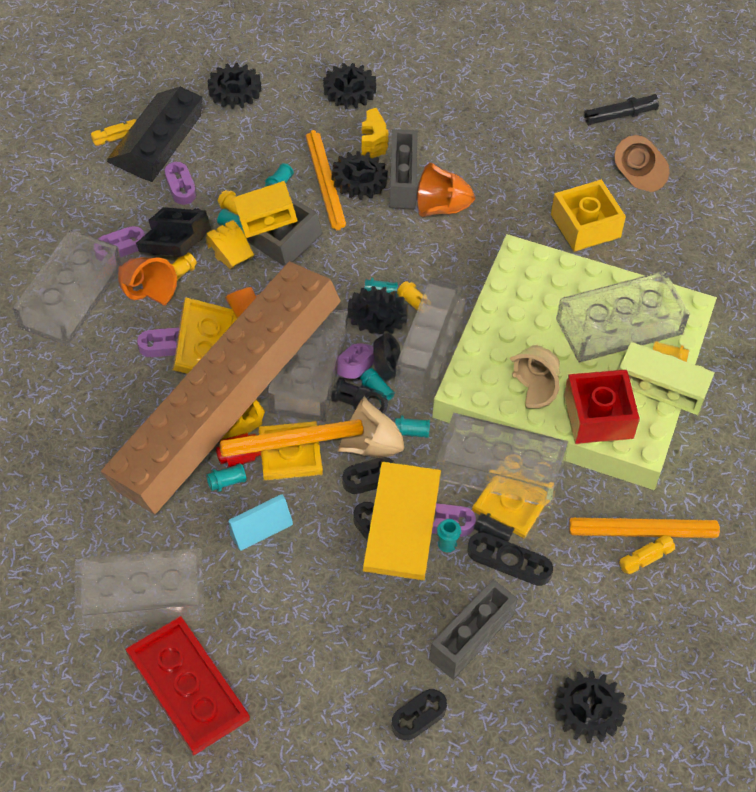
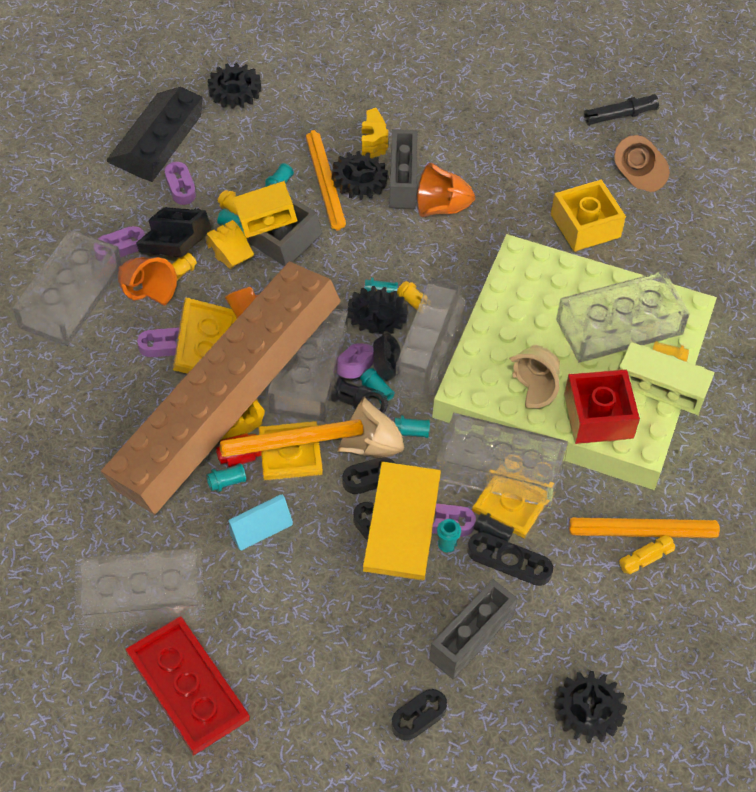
yellow axle [91,119,136,146] -> none
black gear [323,63,377,109] -> none

